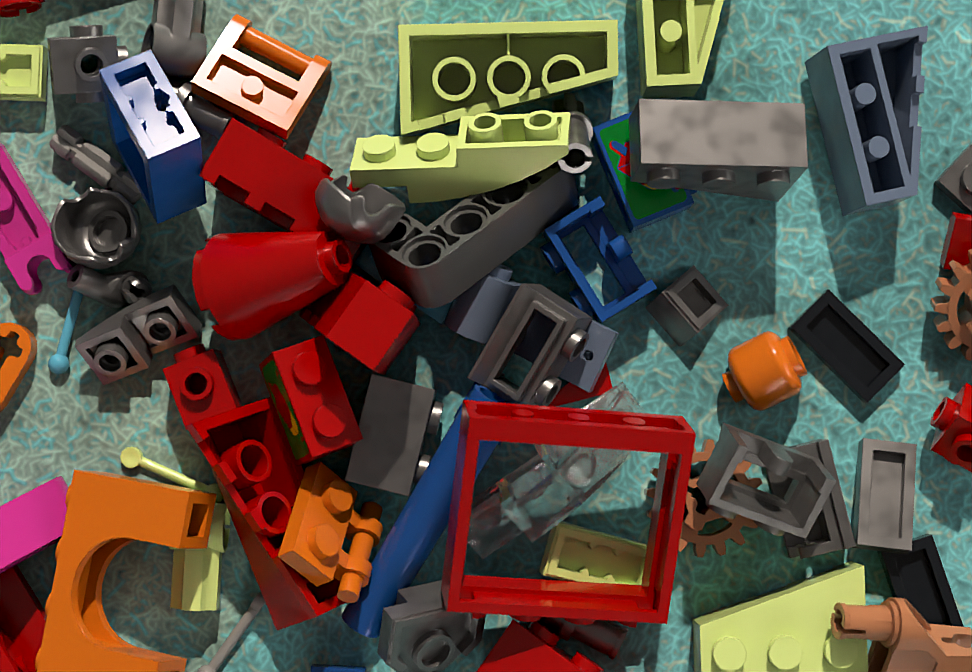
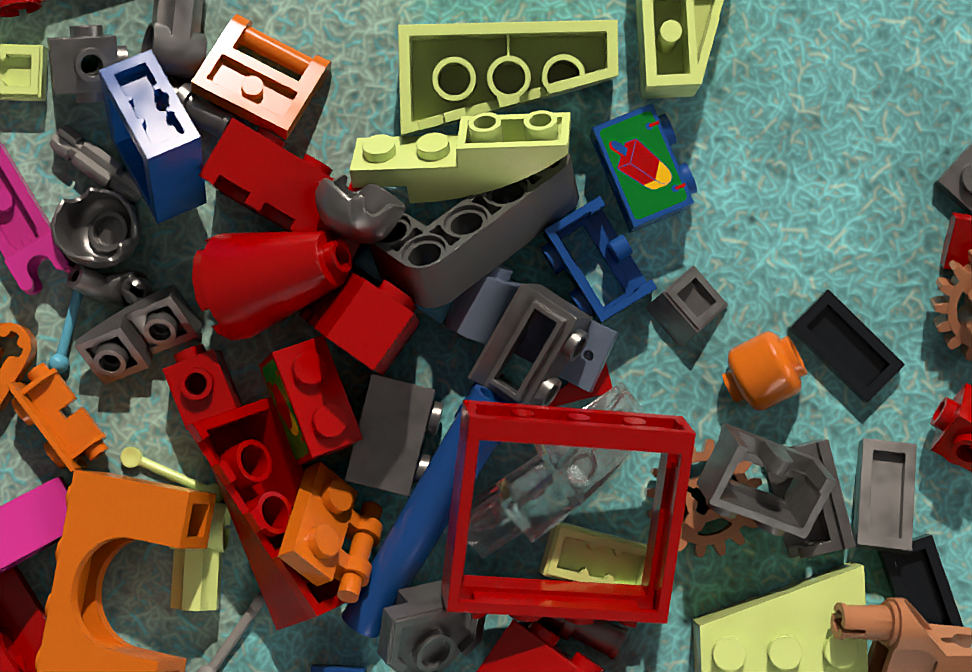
flat silver axle [552,92,593,174] -> none
flat silver wedge [629,99,808,202] -> none
sand blue wedge [805,25,928,216] -> none
none -> orange hinge [6,363,109,472]

